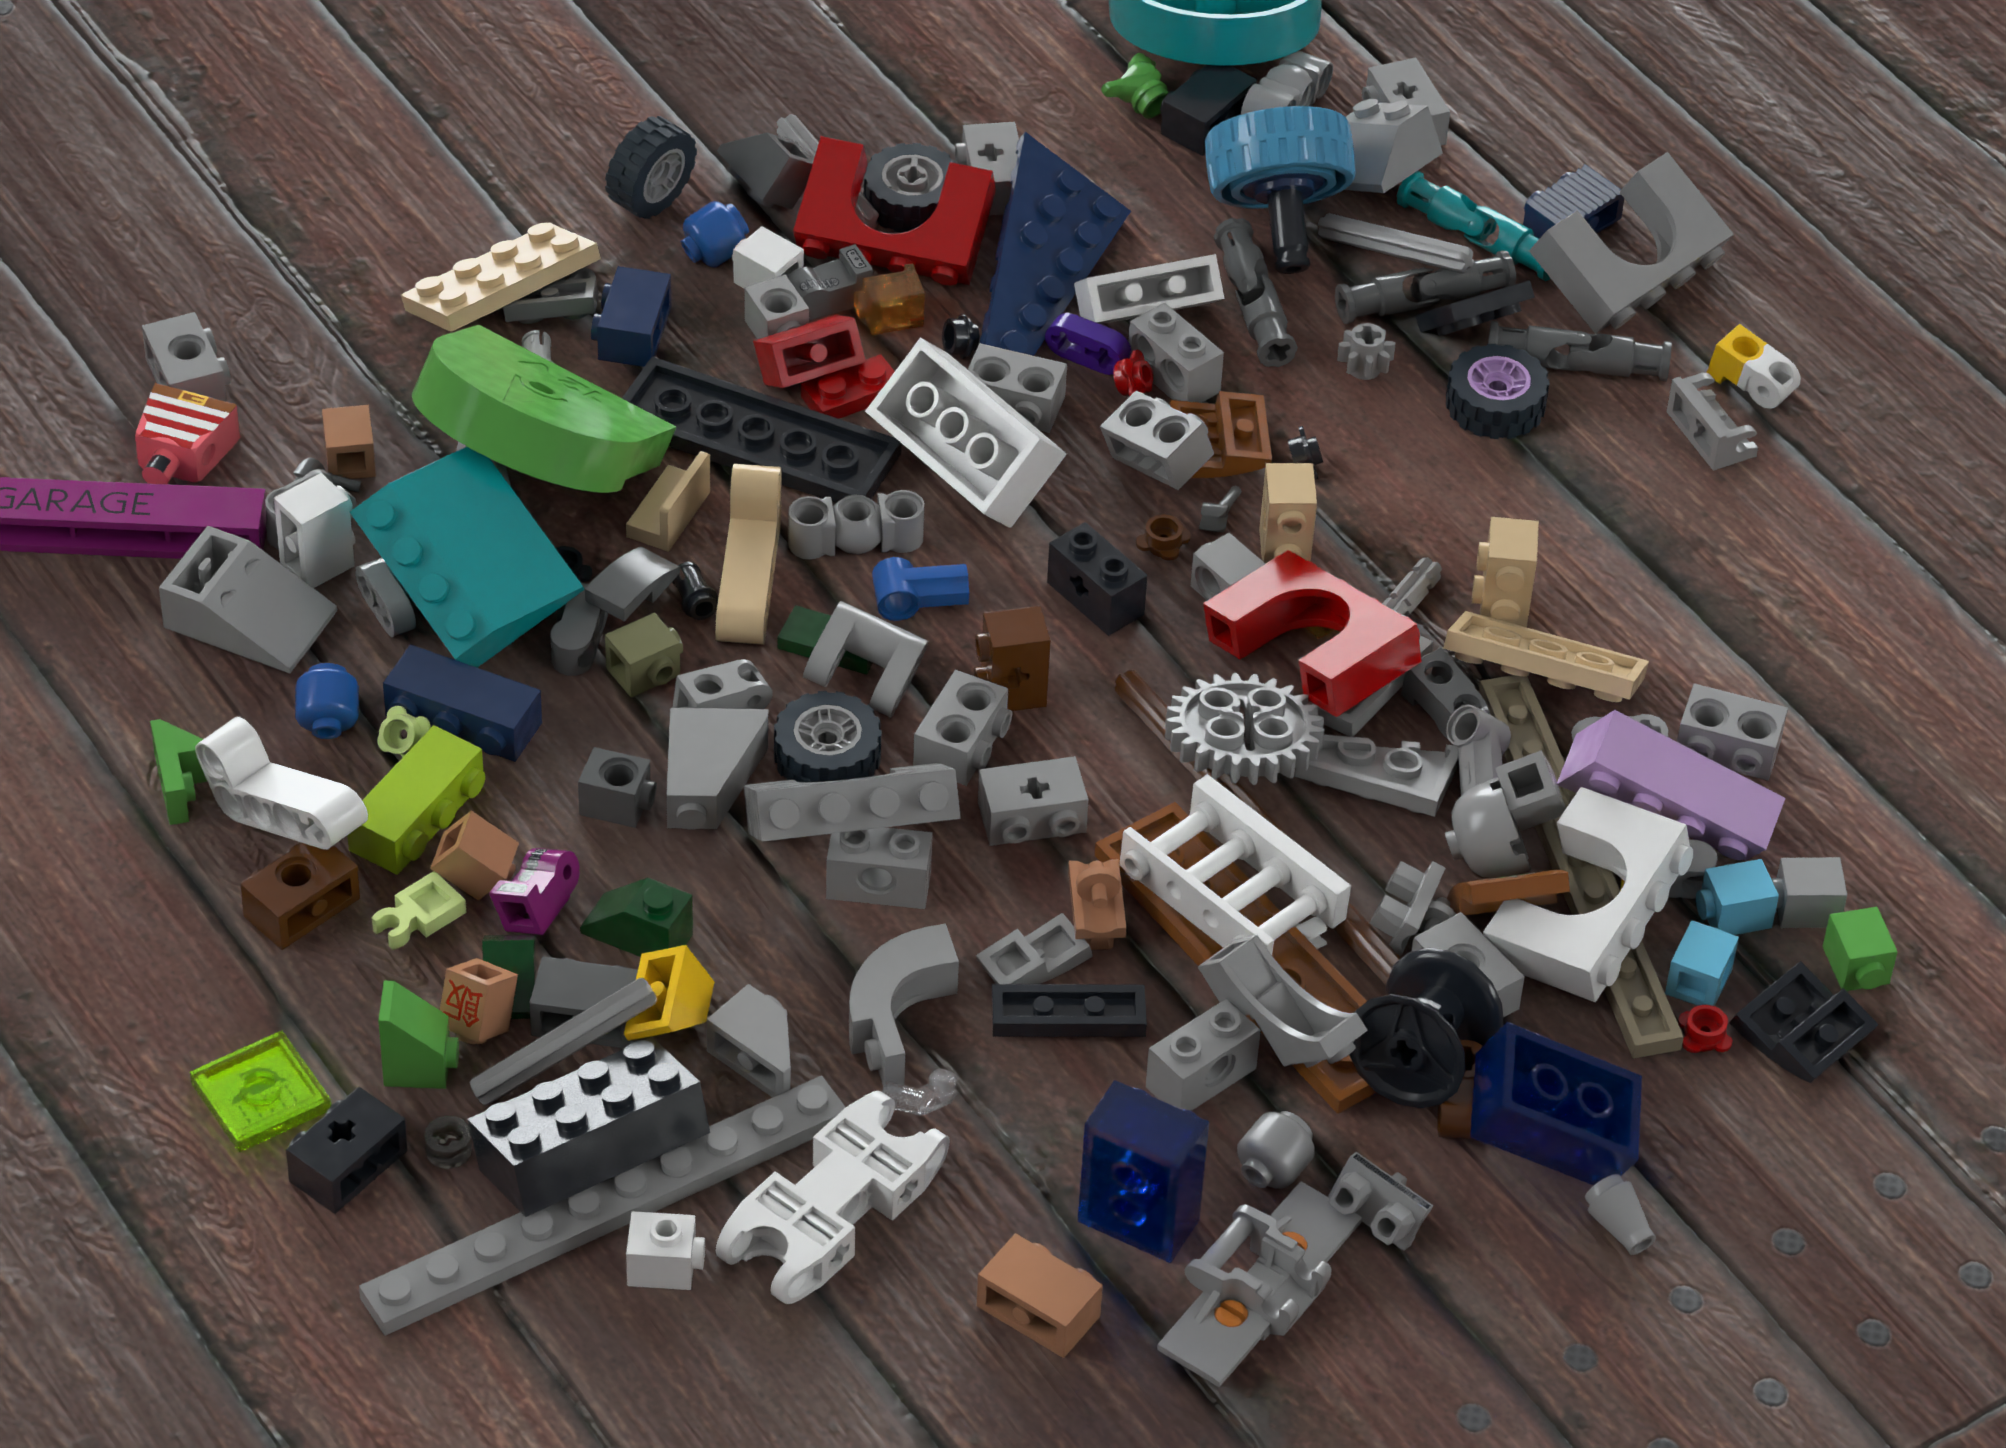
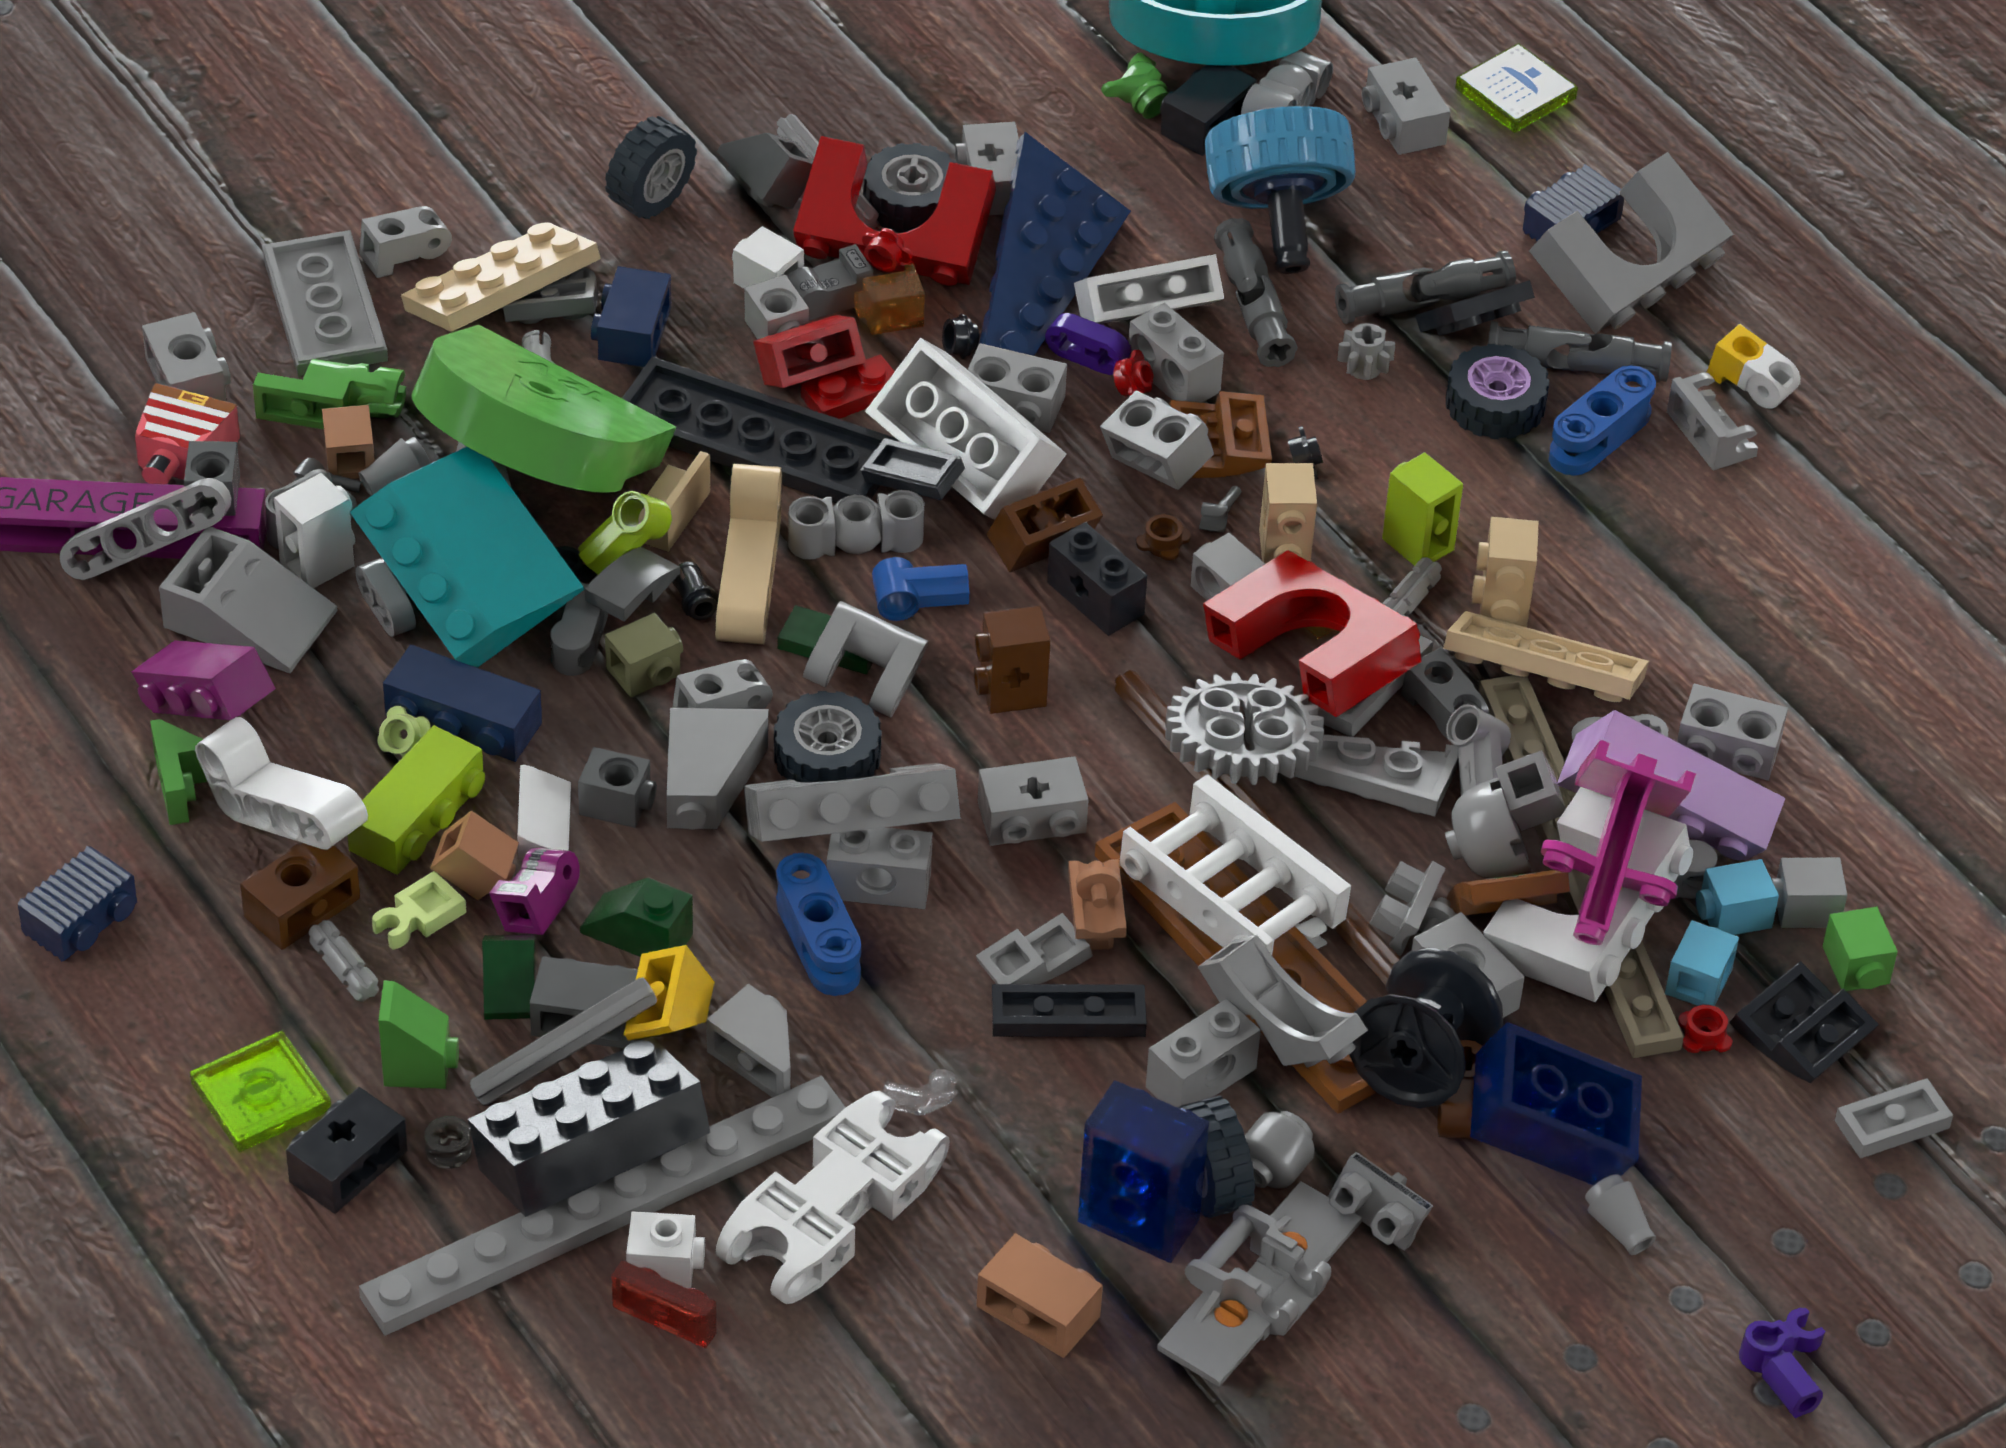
blue head [295,663,359,739] -> none
nougat brick [440,958,518,1044] -> none
blue head [680,201,749,268] -> none
light grey arch [849,923,959,1090] -> none
light grey brick [913,670,1012,786] -> none
light grey axle [1318,213,1474,273] -> none
light grey slope [1345,99,1443,193] -> none
teal piece [1397,170,1551,281] -> none
none -> dark blue brick [18,846,137,962]
none -> light grey beam [60,478,231,580]
none -> magenta brick [131,640,276,720]
none -> dark grey brick [184,441,240,516]
none -> bright green plate [253,359,406,429]
none -> light grey tile [262,230,388,376]
none -> light grey axle [309,920,379,1002]
none -> light grey leg [359,206,452,278]
none -> light grey cone [359,437,431,496]
none -> white slope [517,765,571,861]
none -> lime piece [578,491,672,575]
none -> clear red plate [612,1260,716,1349]
none -> blue piece [776,852,861,996]
none -> black tile [860,438,965,500]
none -> red plate [862,228,913,272]
none -> reddish brown brick [987,477,1103,573]
none -> black wheel [1173,1095,1255,1218]
none -> lime brick [1382,452,1463,566]
none -> white tile [1455,43,1578,133]
none -> dark pink piece [1541,740,1696,945]
none -> blue piece [1548,365,1656,476]
none -> dark purple bar [1739,1308,1825,1418]
none -> light grey plate [1835,1078,1953,1159]

